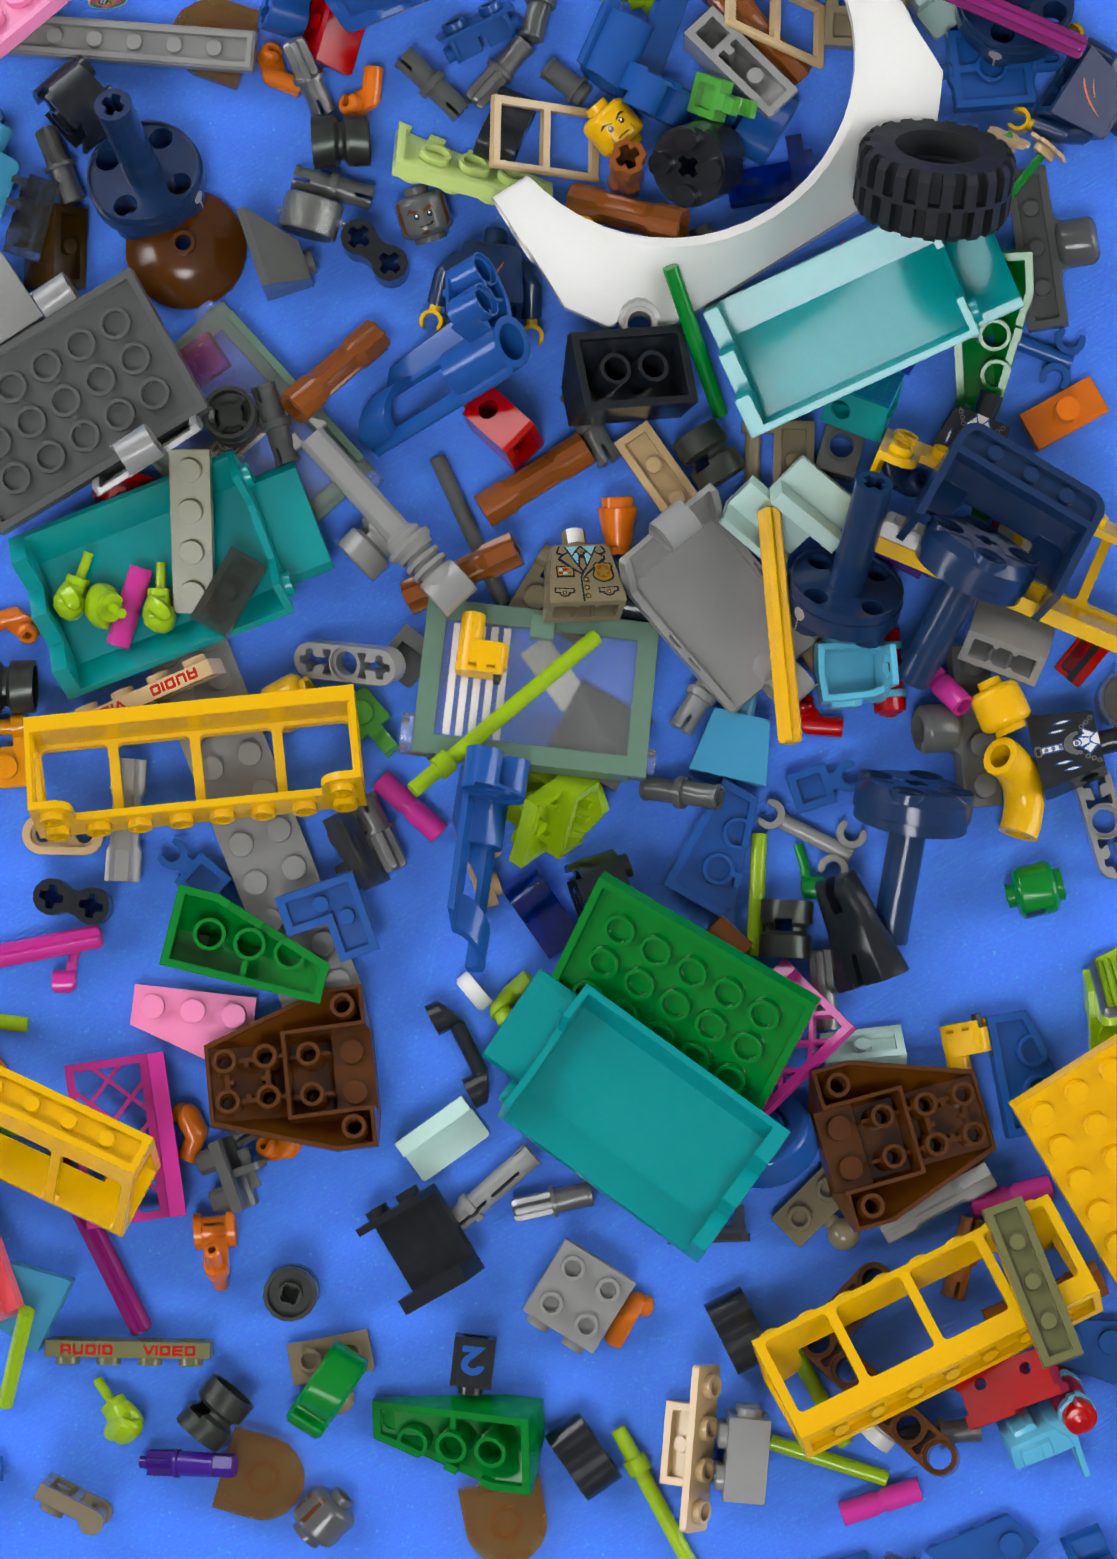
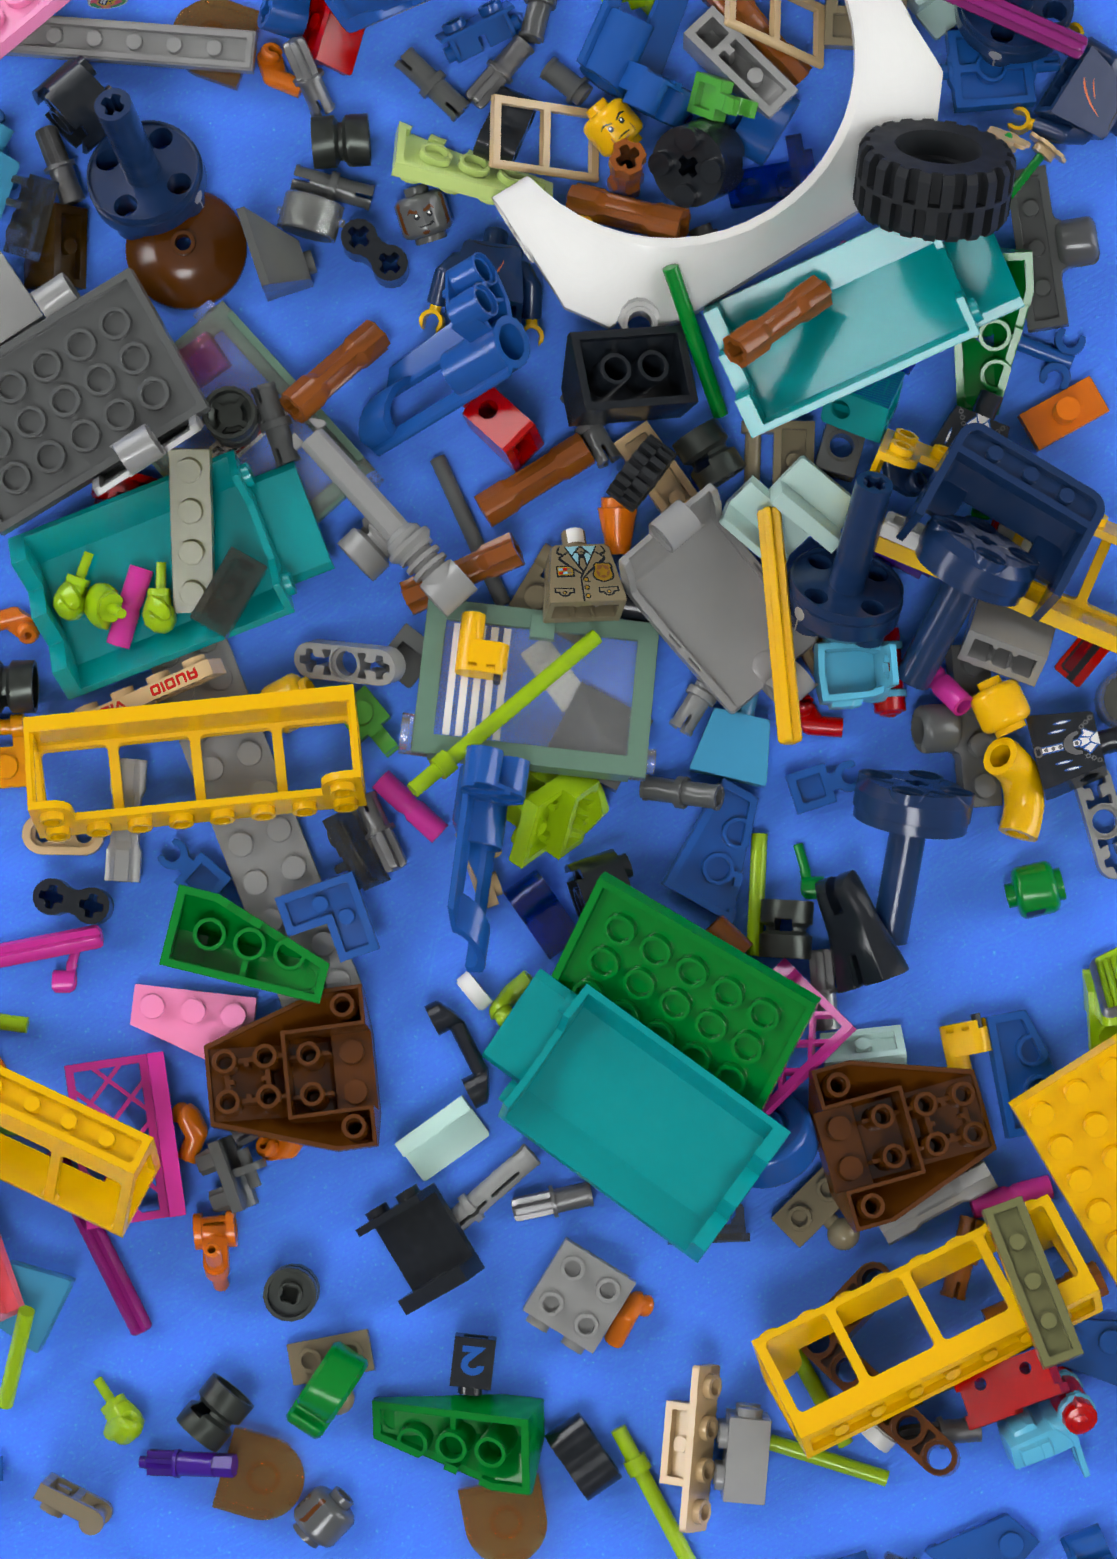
olive plate [44,1336,214,1367] -> none
orange arm [338,65,384,115] -> none
black axle [704,1286,763,1375] -> none
light grey bar [756,799,867,874] -> none
dark pink piece [838,1477,924,1527] -> none
none -> black tyre [606,434,677,512]
none -> dark orange axle [723,275,833,368]

